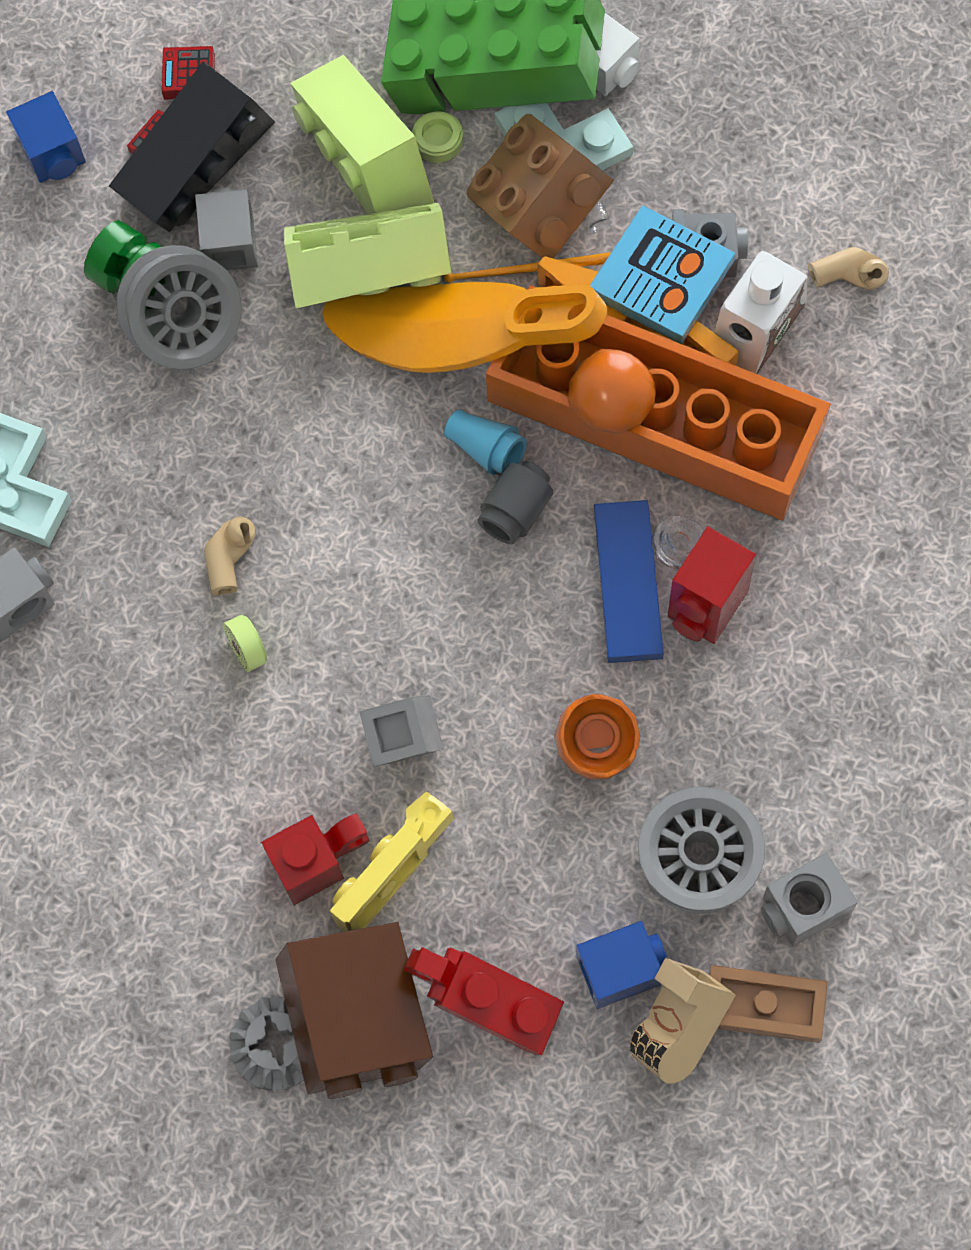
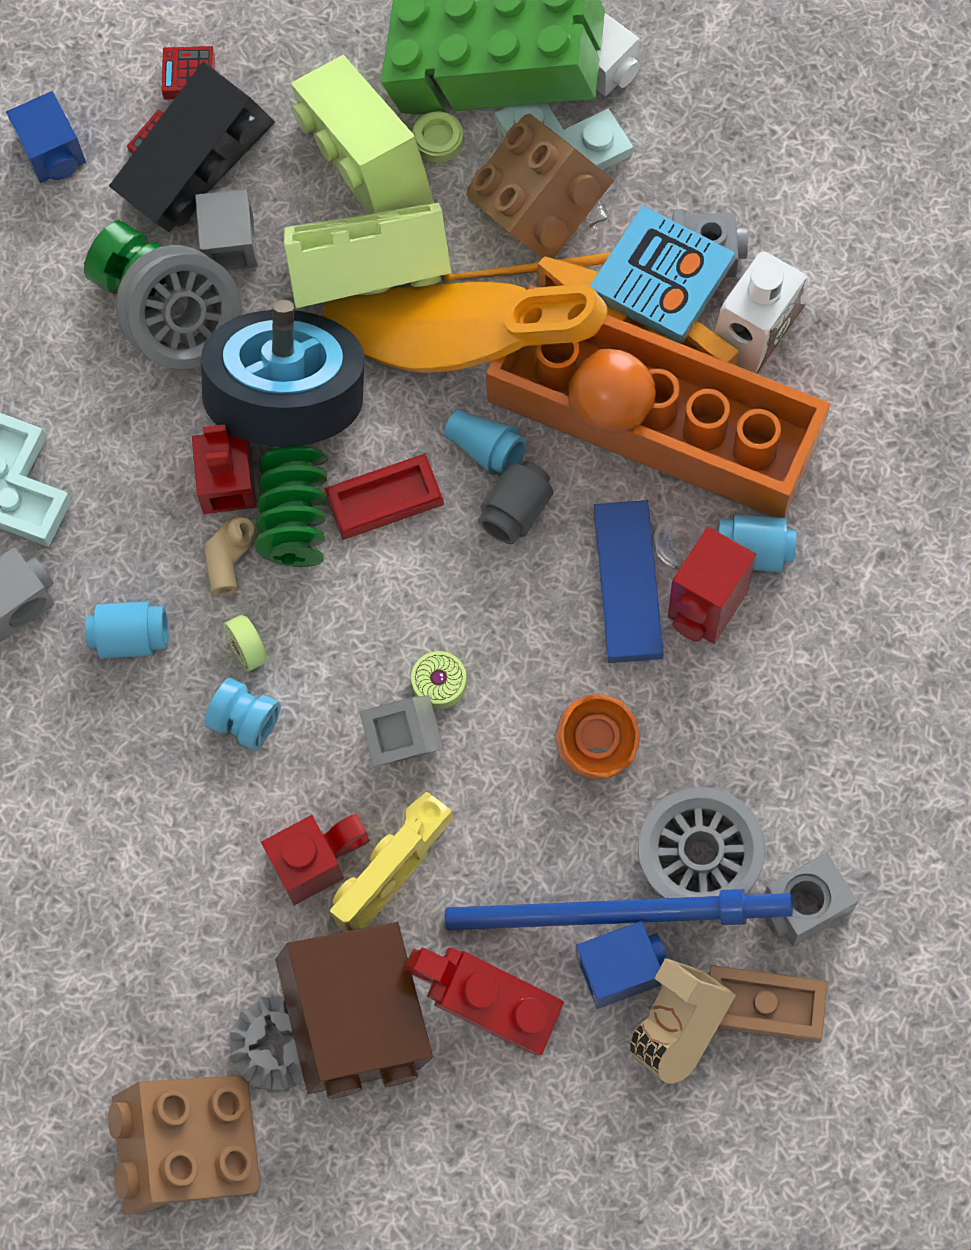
tan arm [808,247,889,290] -> none
none -> medium azure brick [85,601,169,659]
none -> medium nougat bracket [108,1076,260,1215]
none -> red brick [191,424,257,514]
none -> black wheel [201,300,364,447]
none -> medium azure wheel [204,678,281,752]
none -> green piece [255,445,328,567]
none -> red tile [324,453,444,540]
none -> yellowish green tile [411,651,467,709]
none -> blue bar [445,889,793,930]
none -> medium azure brick [718,514,796,573]

